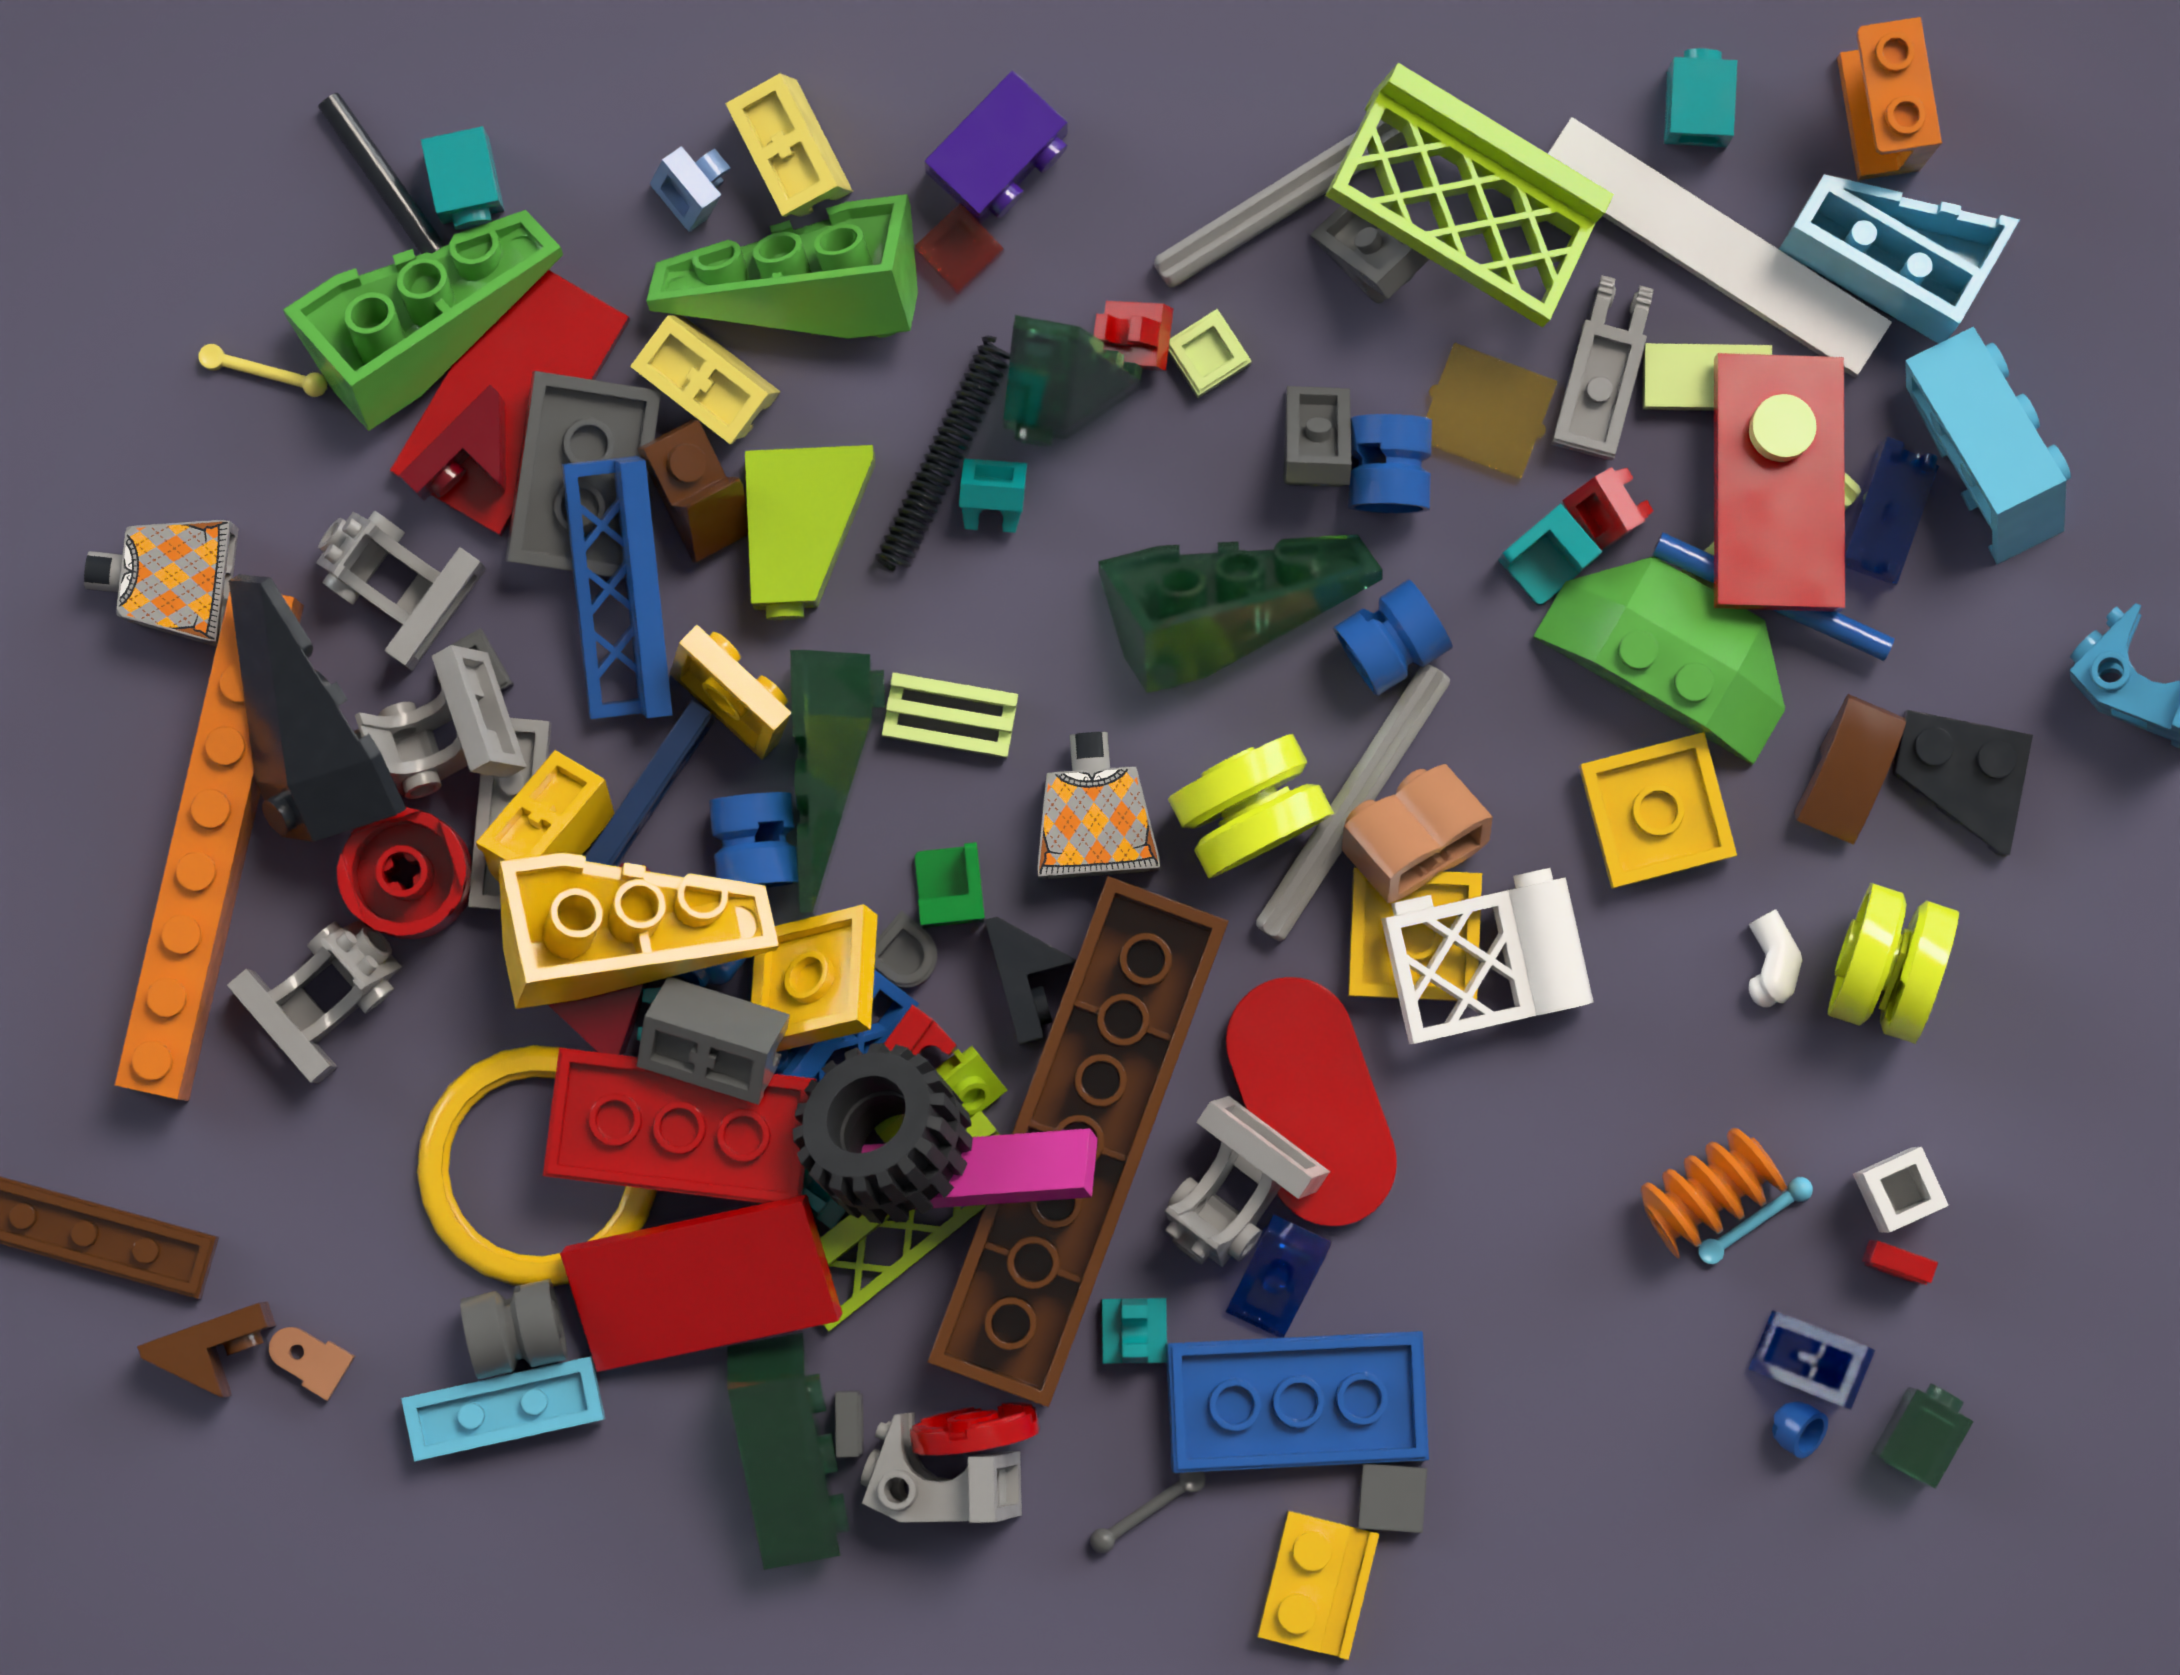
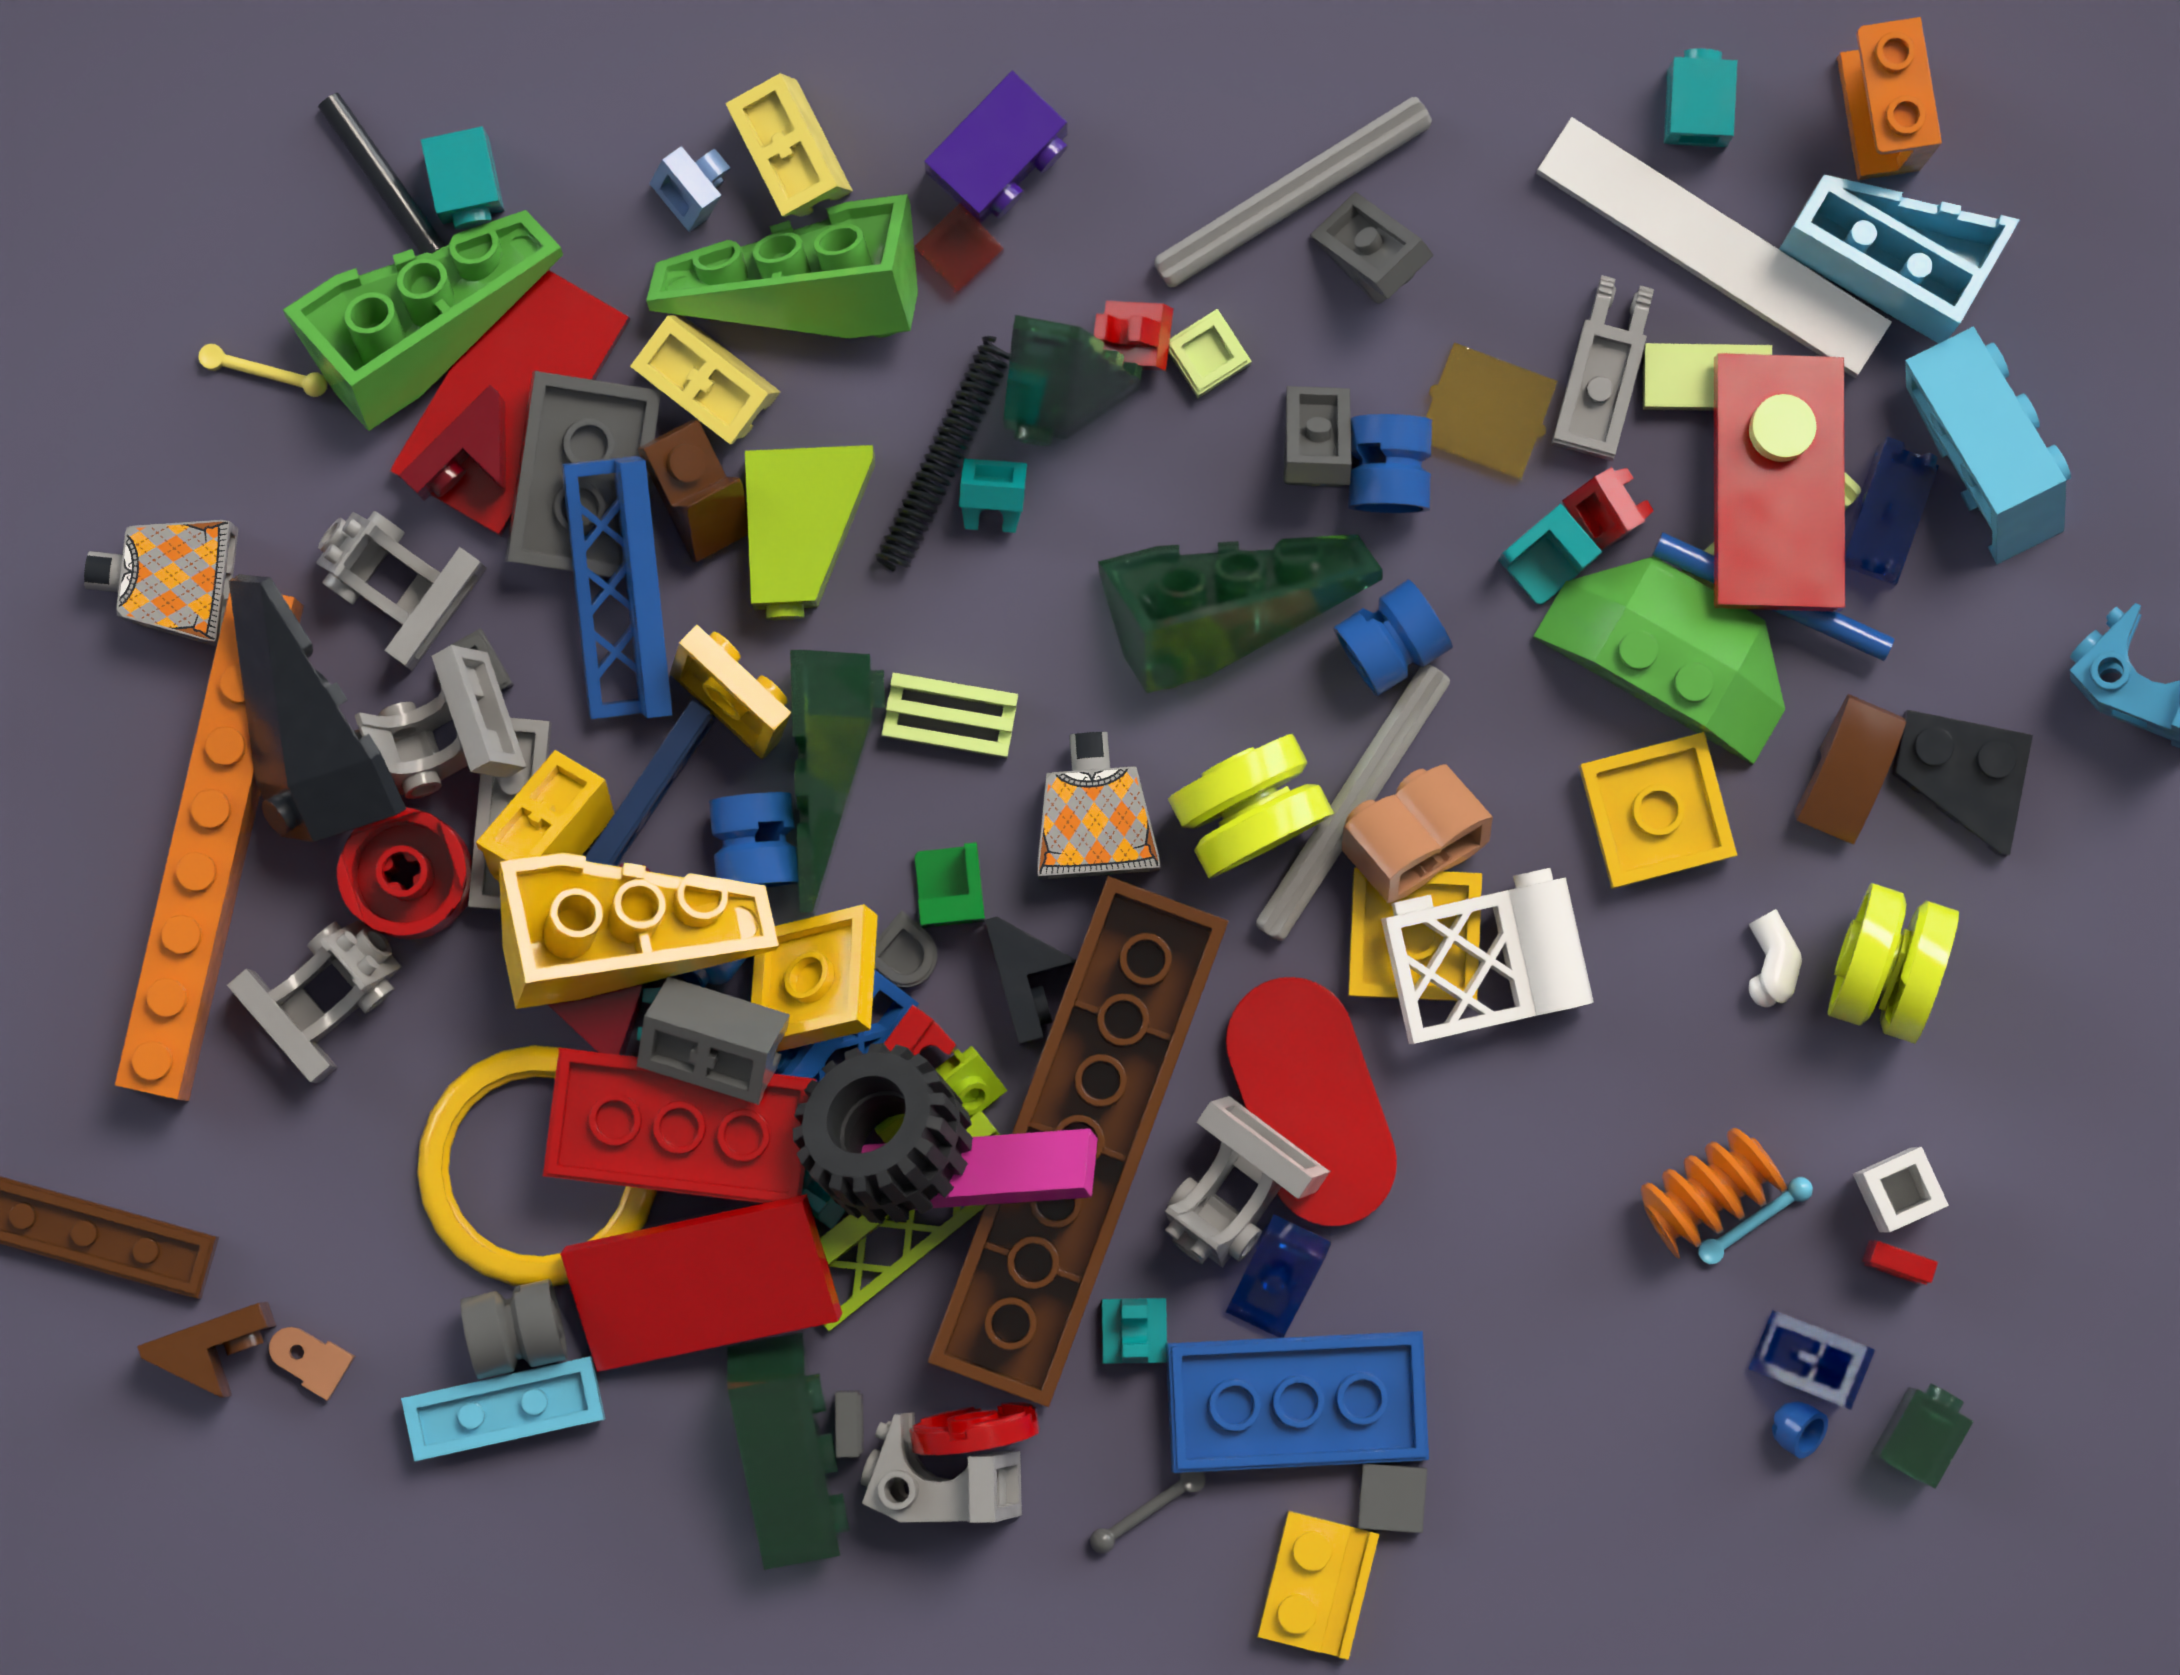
lime fence [1325,63,1614,328] -> none

